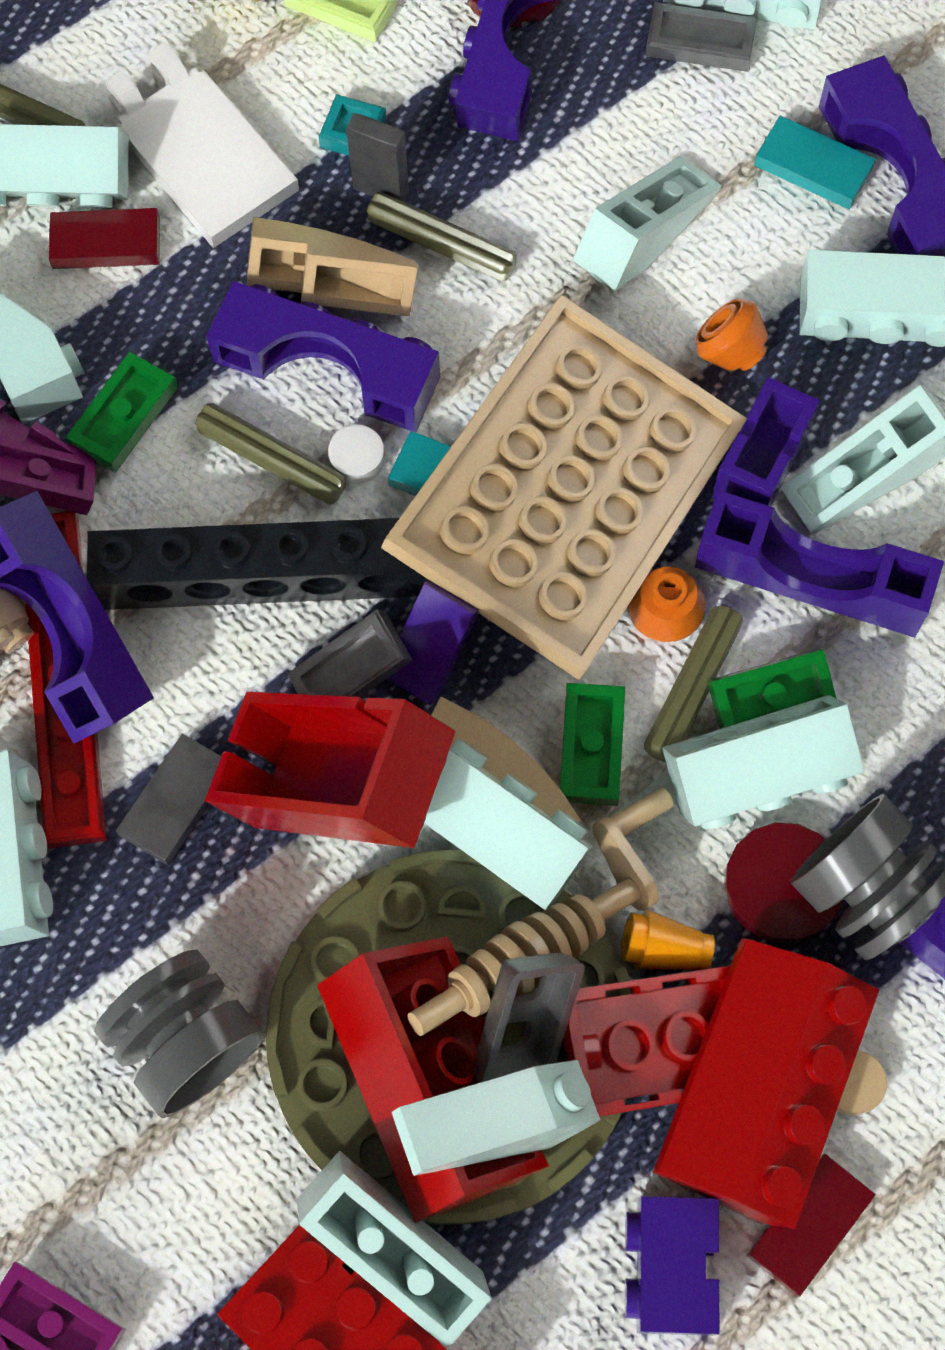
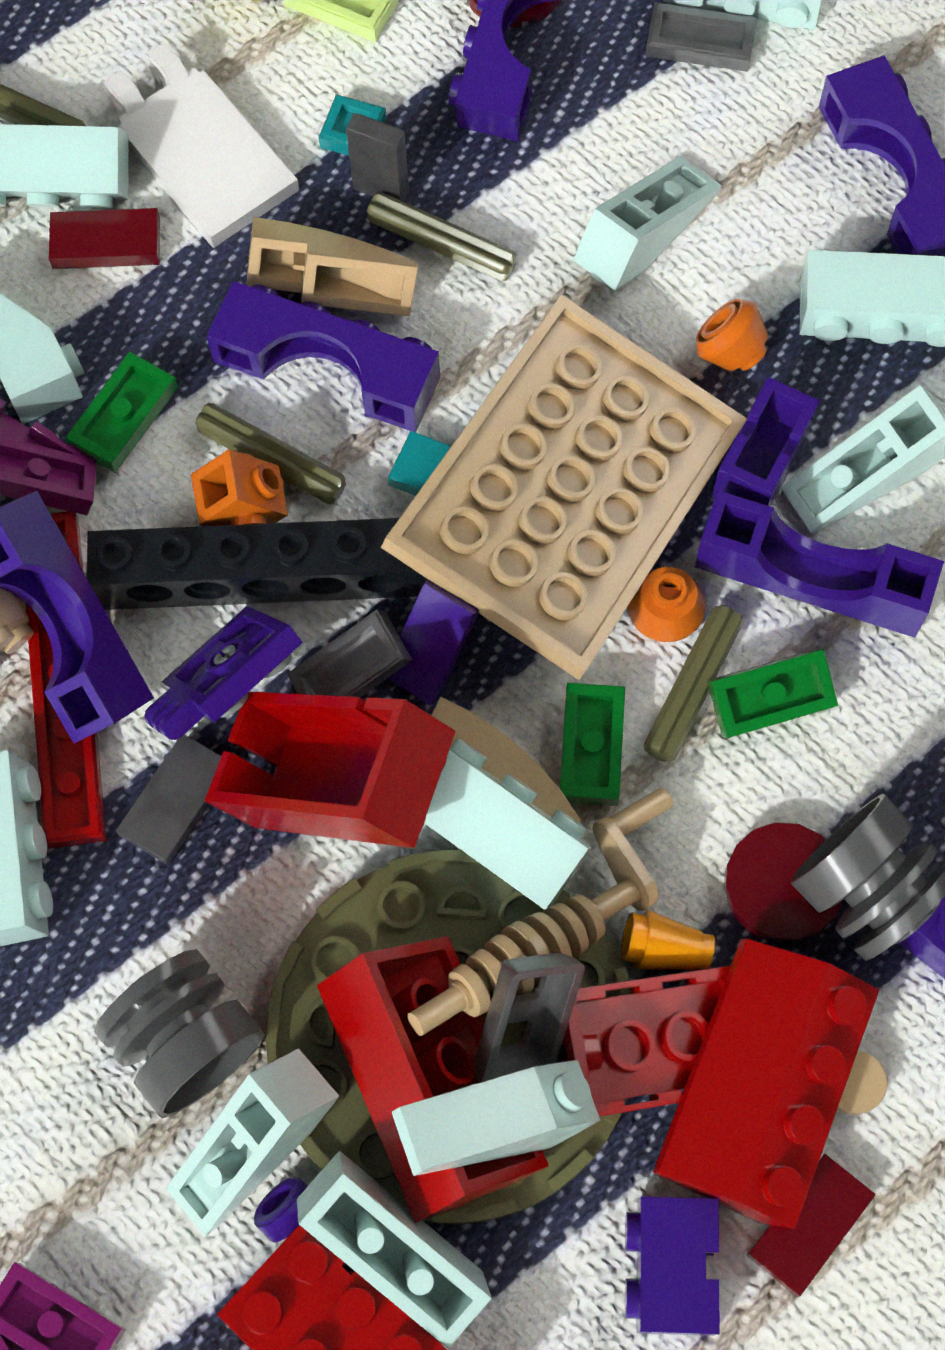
white tile [328,425,385,484] -> none
light aqua brick [662,695,865,829] -> none
teal tile [754,115,876,210] -> none
none -> dark purple piece [144,606,303,740]
none -> light aqua slope [166,1048,339,1237]
none -> orange brick [191,449,288,526]
none -> dark purple tile [254,1177,308,1242]

